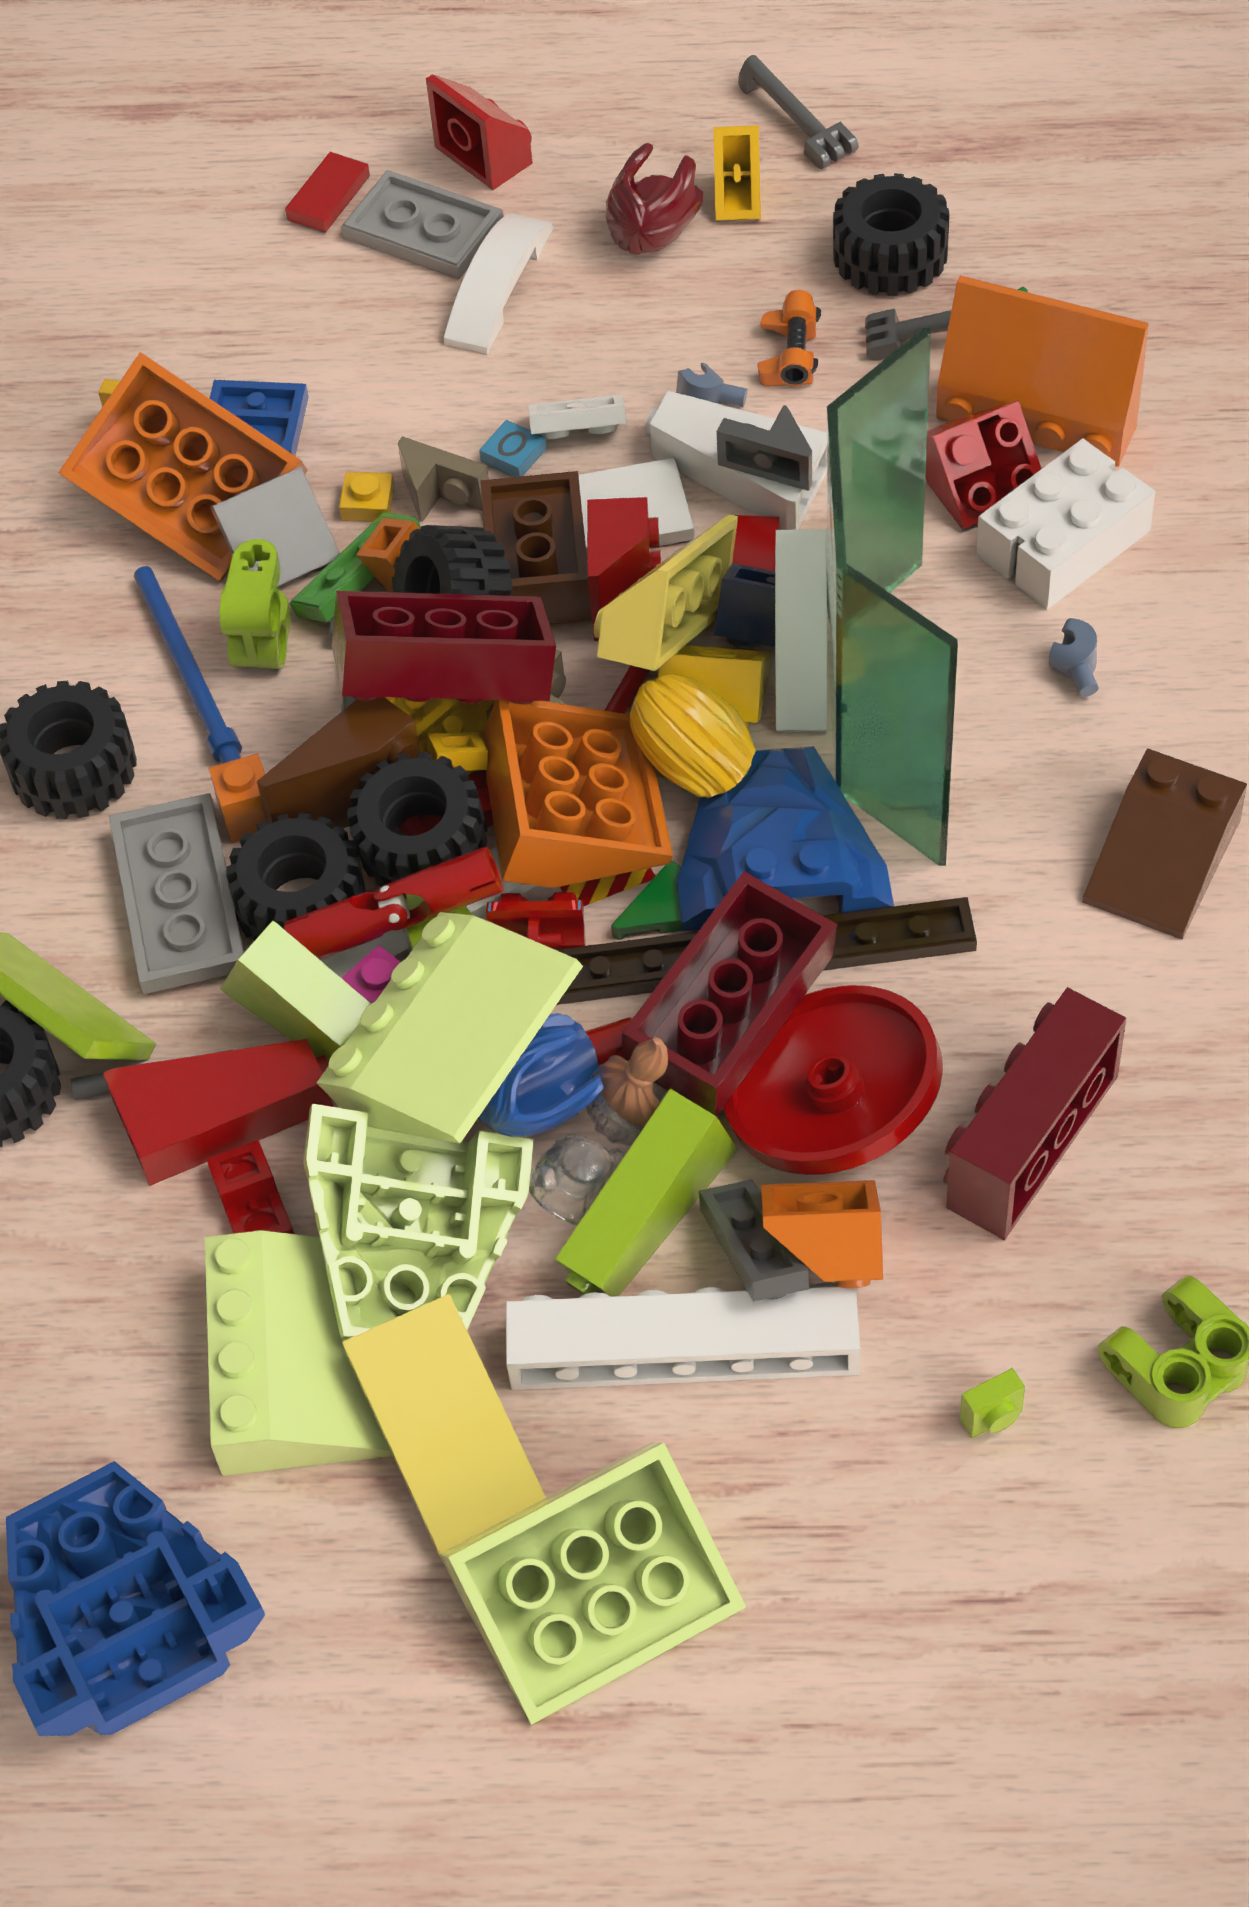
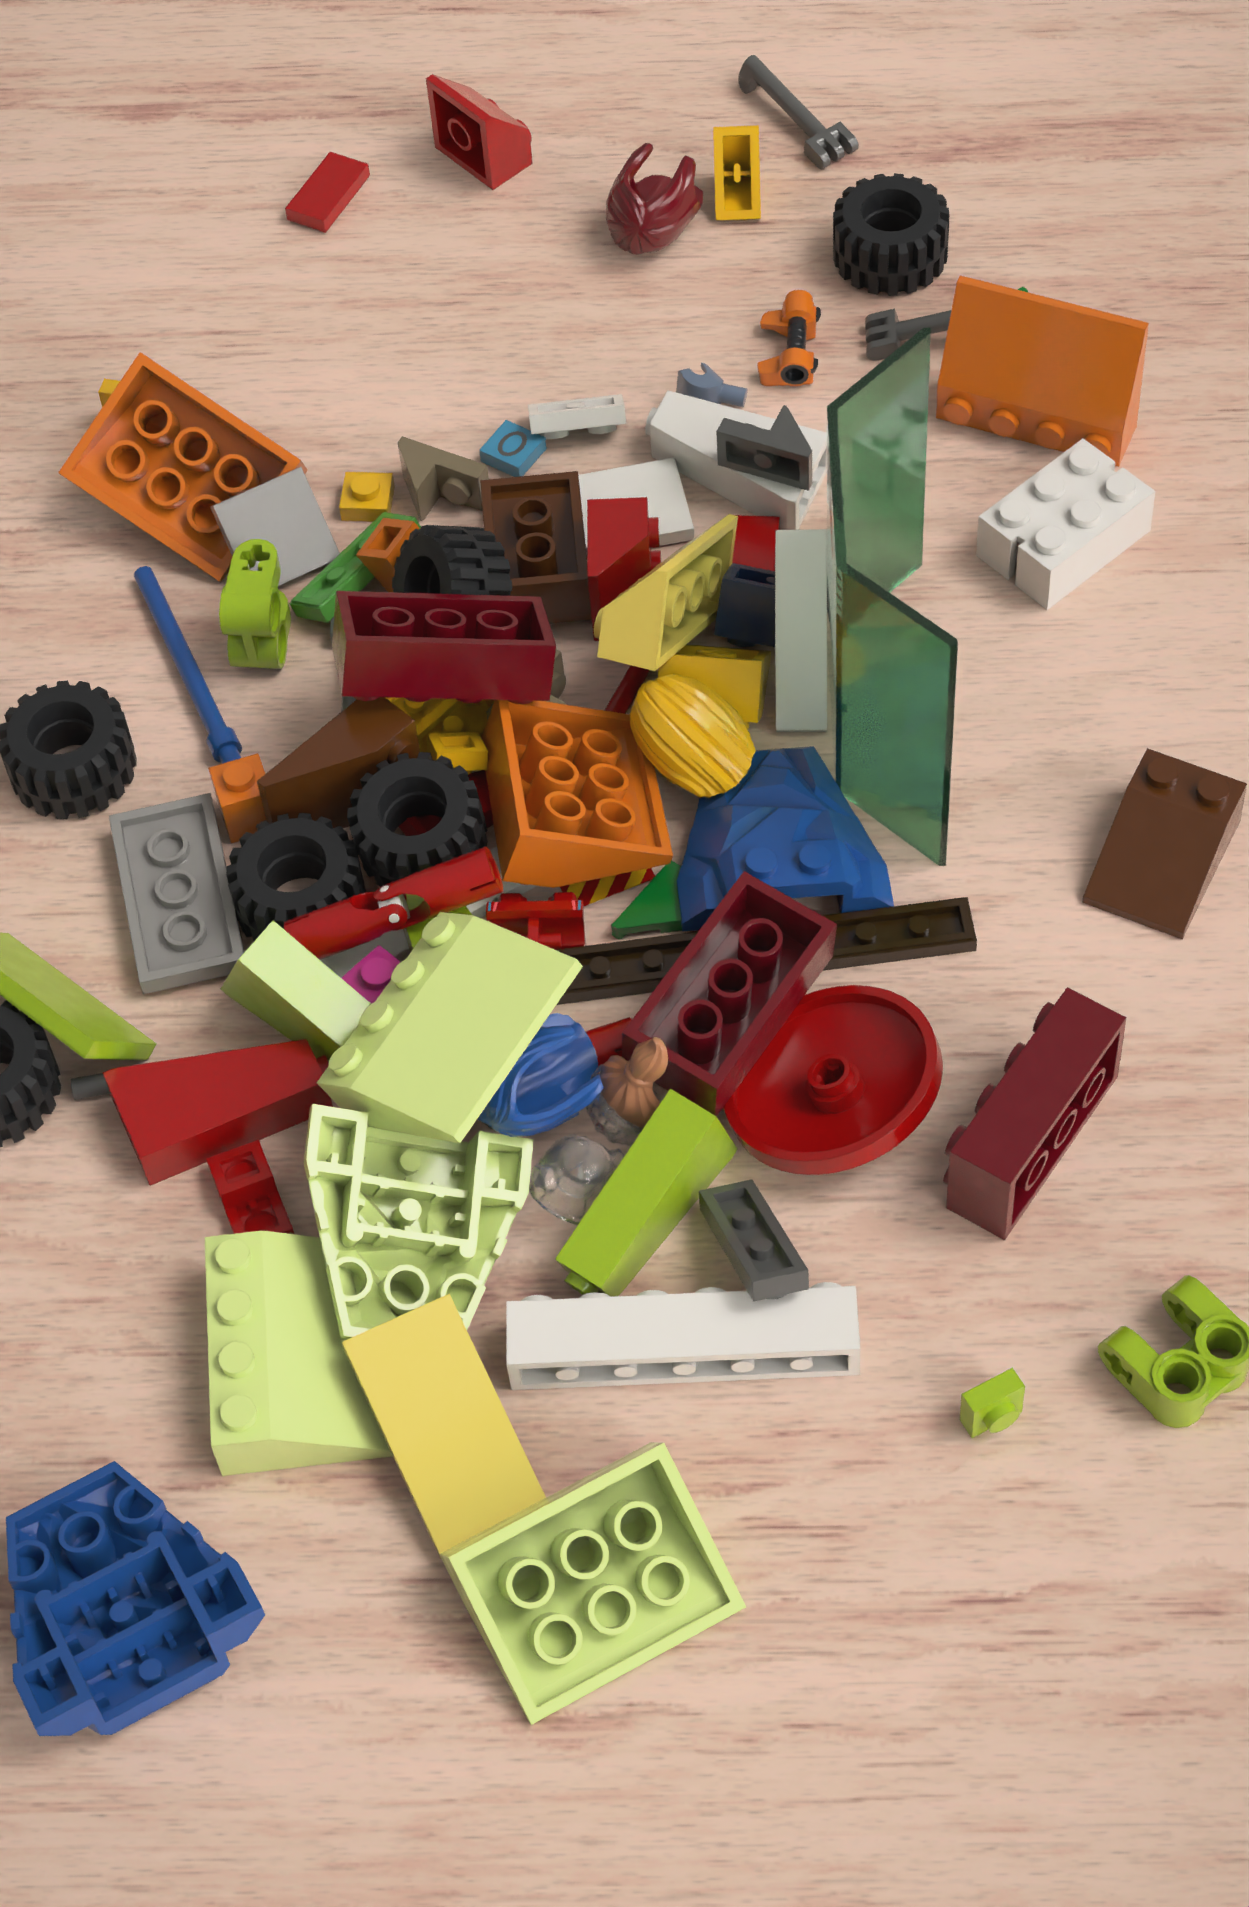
blue wing [209,380,309,456] -> none
light grey tile [341,170,504,279] -> none
white slope [444,213,553,355] -> none
orange slope [761,1180,883,1288] -> none
red slope [912,401,1042,529] -> none
sand blue piece [1049,618,1099,697] -> none

